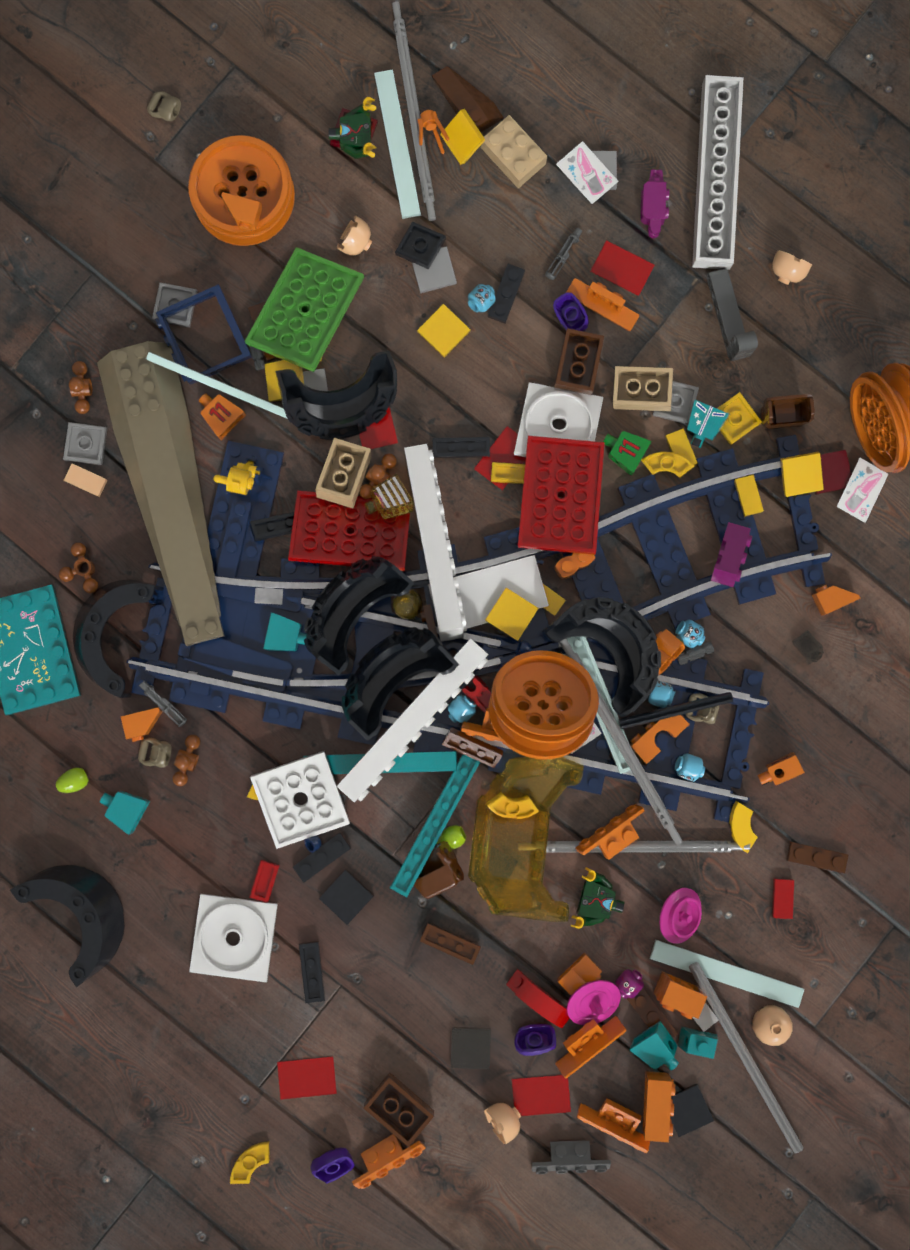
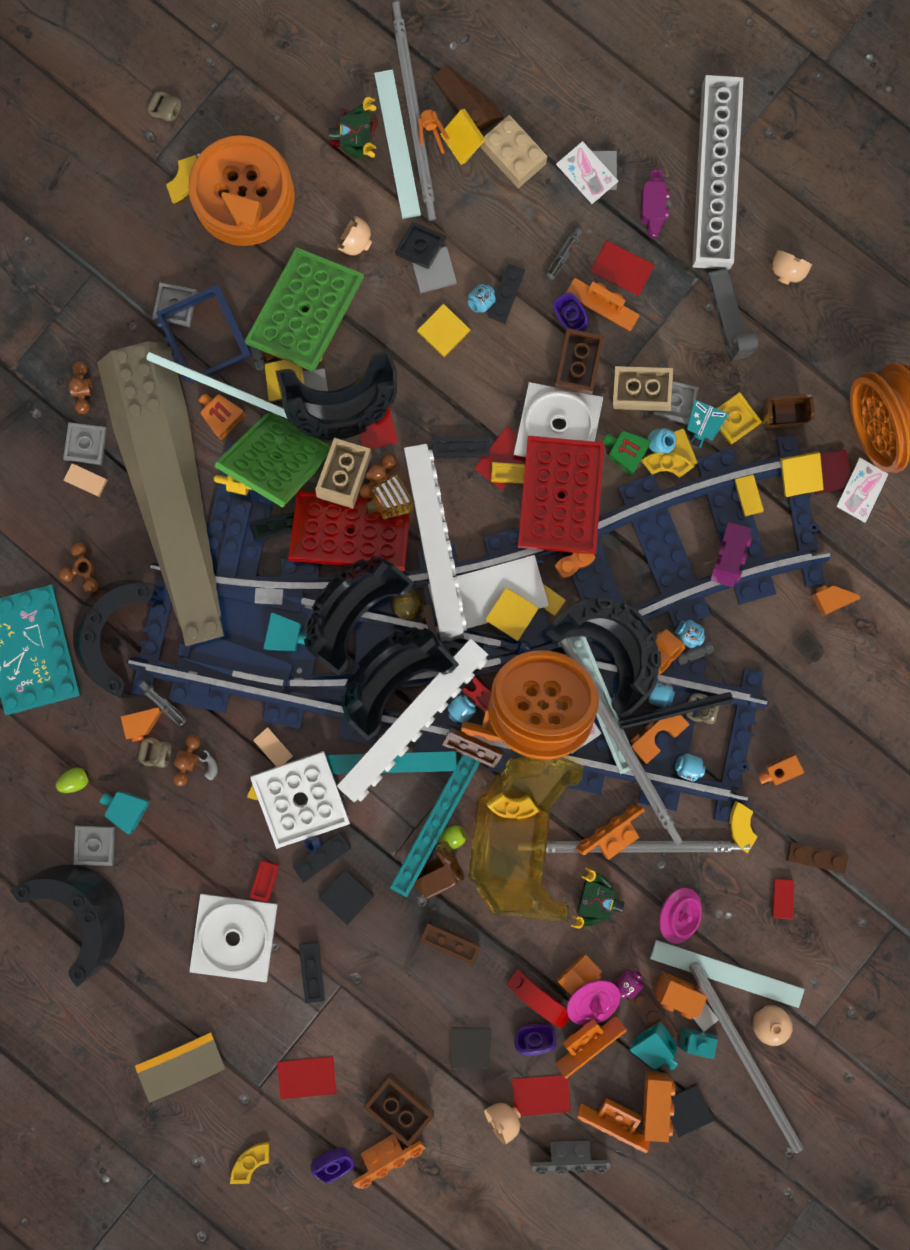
none -> light grey tile [73,825,115,866]
none -> dark tan slope [134,1032,225,1103]
none -> yellow tile [166,155,197,204]
none -> light grey arm [198,750,218,780]
none -> bright green piece [215,411,331,507]
none -> light nougat tile [253,727,293,767]
none -> medium azure head [648,428,676,453]

